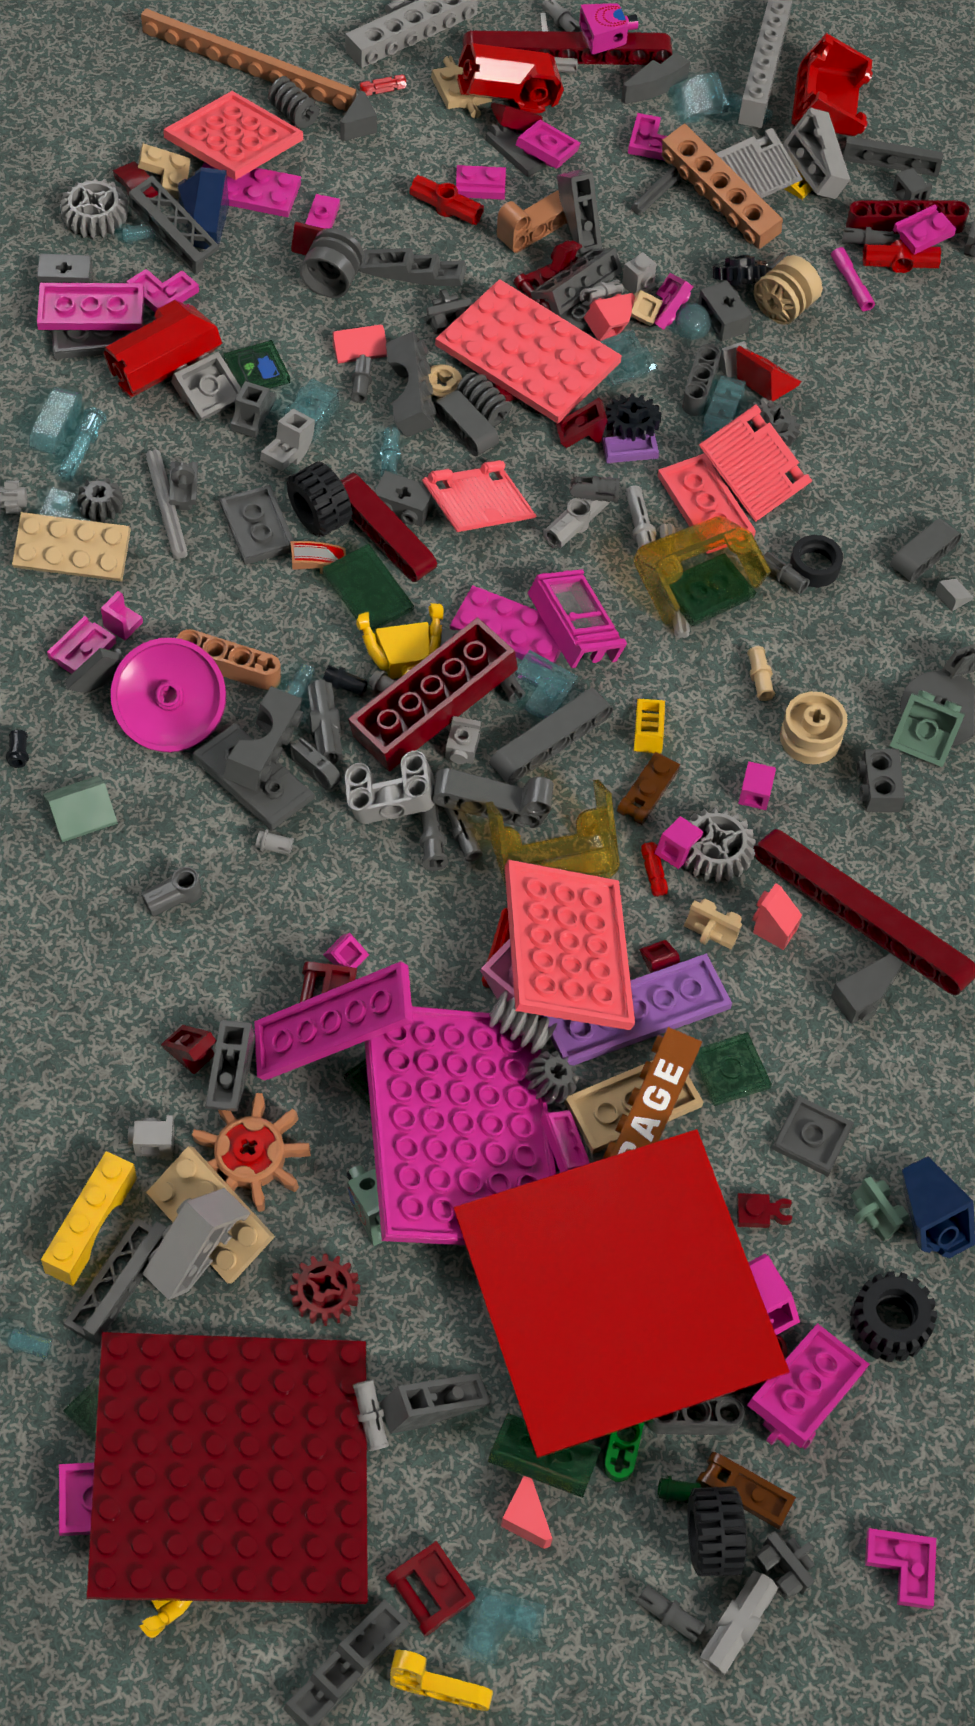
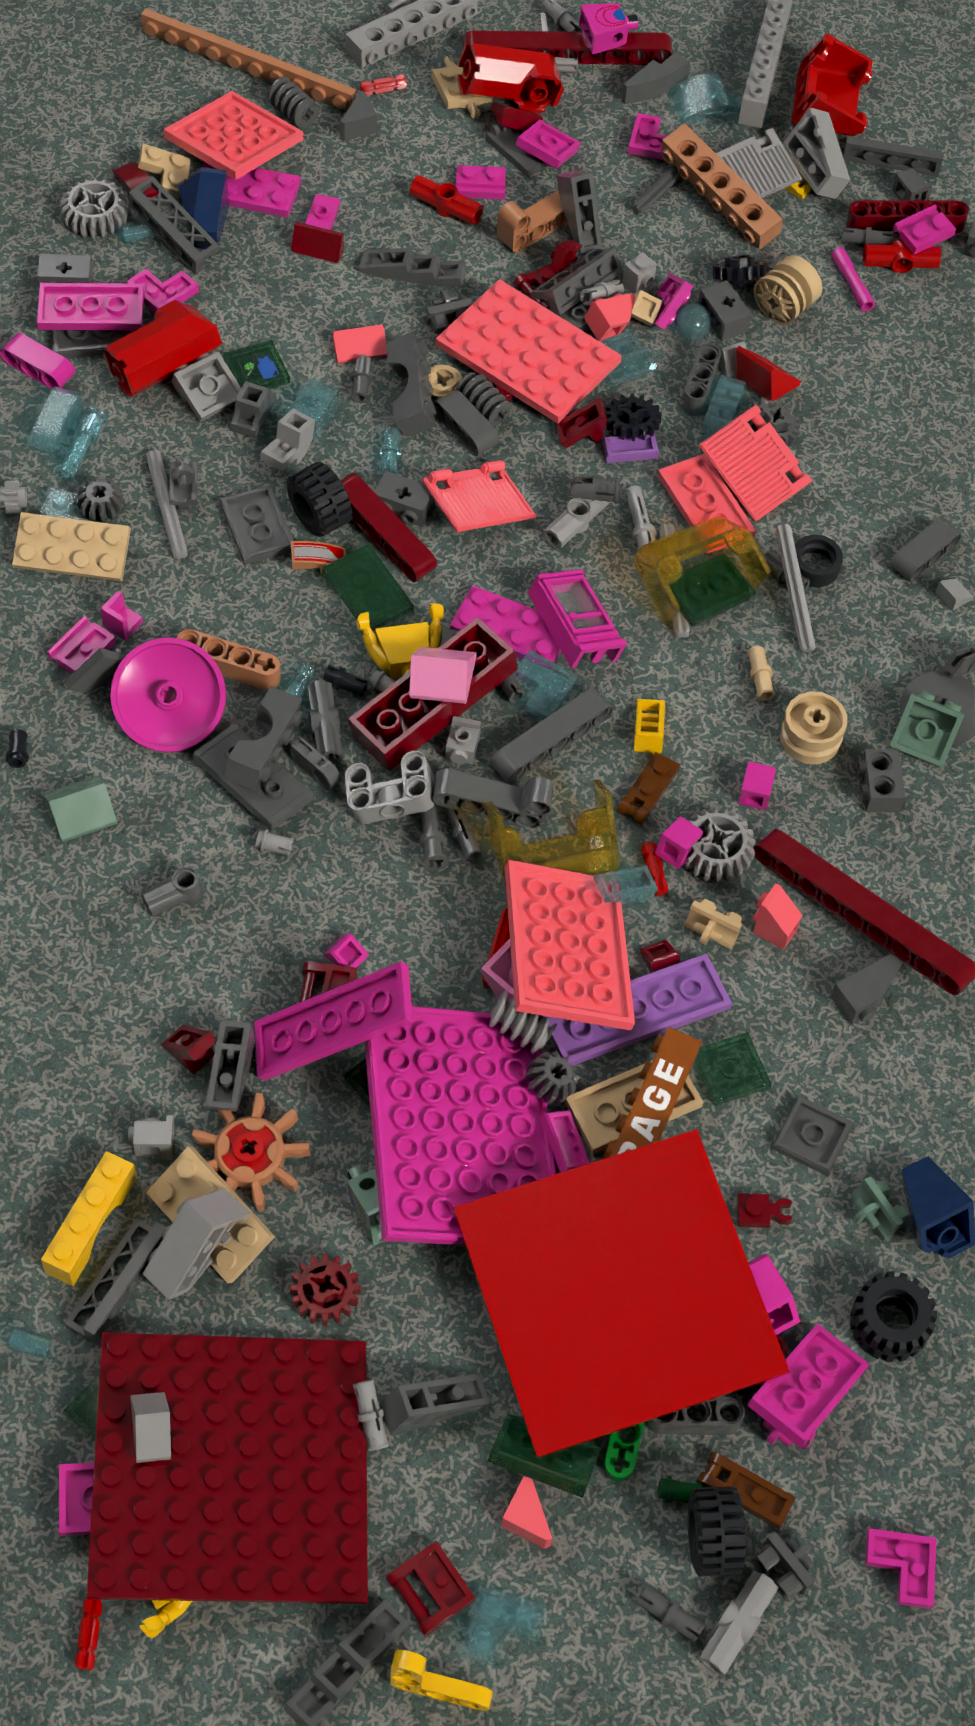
dark grey wheel [299,228,364,298] -> none
none -> dark pink beam [0,333,76,391]
none -> red axle [74,1599,103,1670]
none -> light grey slope [130,1392,171,1463]
none -> bright pink slope [409,647,477,704]
none -> clear light blue slope [594,865,658,902]
none -> light grey axle [776,524,816,653]

